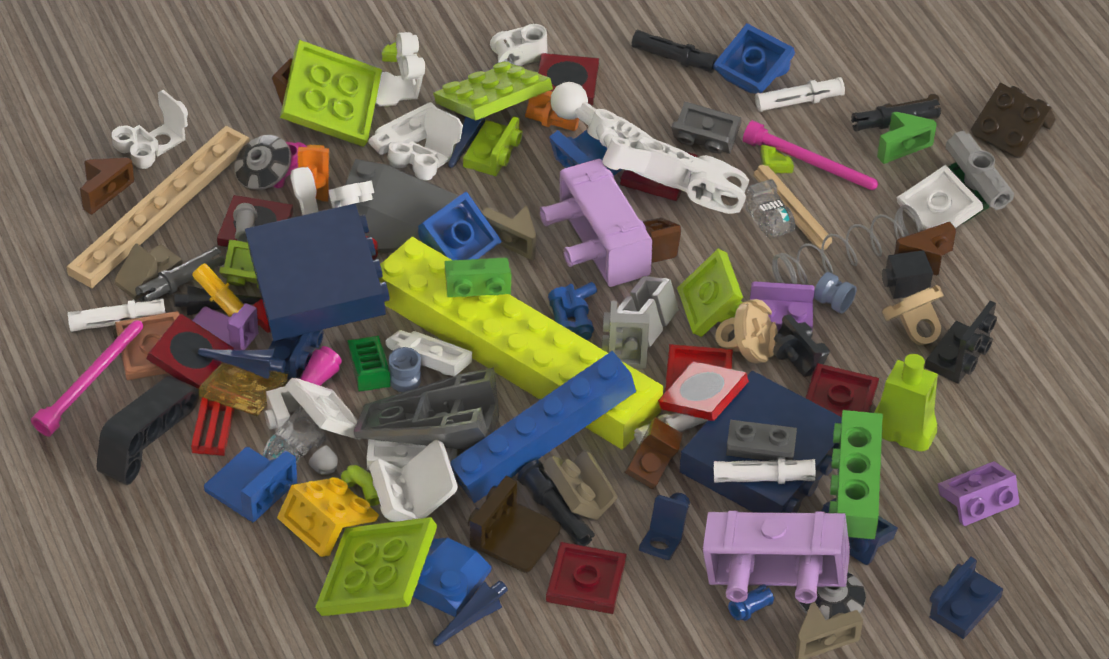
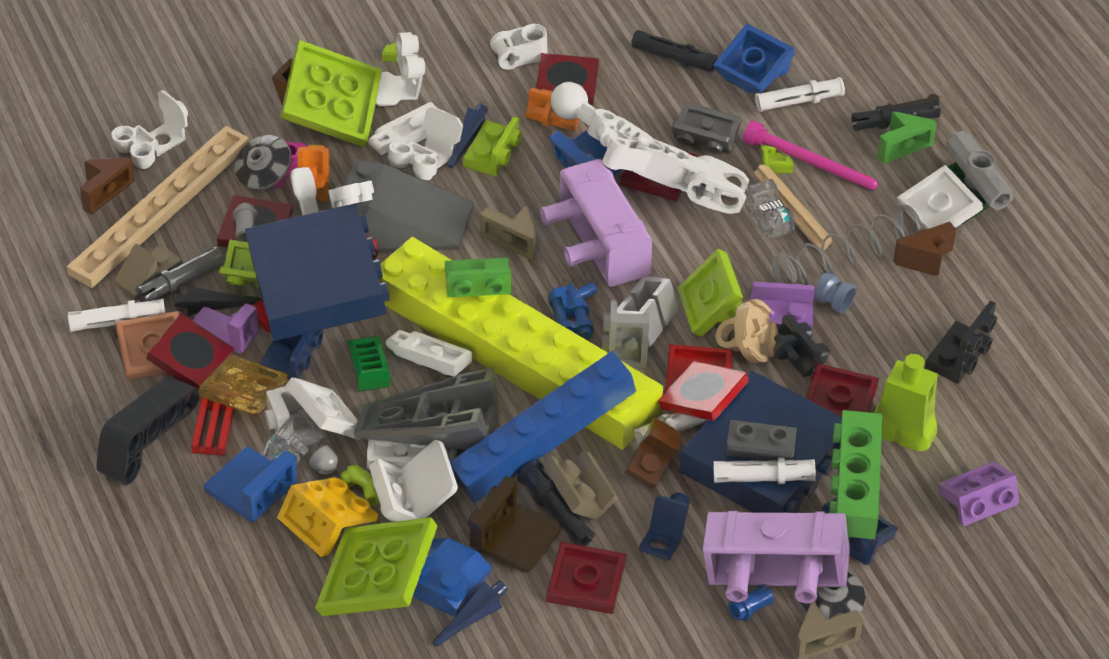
dark pink piece [31,320,143,437] -> none
yellow axle [192,263,244,317] -> none
dark blue piece [198,348,286,379] -> none
dark pink cone [300,346,342,386] -> none
sand blue wheel [388,347,421,392] -> none
blue slope [418,191,502,260] -> none
lime plate [433,61,553,120] -> none
reddish brown slope [643,217,681,263] -> none
black brick [882,250,933,299] -> none
tan tile [882,285,944,346] -> none
dark blue bracket [929,556,1003,639] -> none
dark brown bracket [971,82,1056,158] -> none

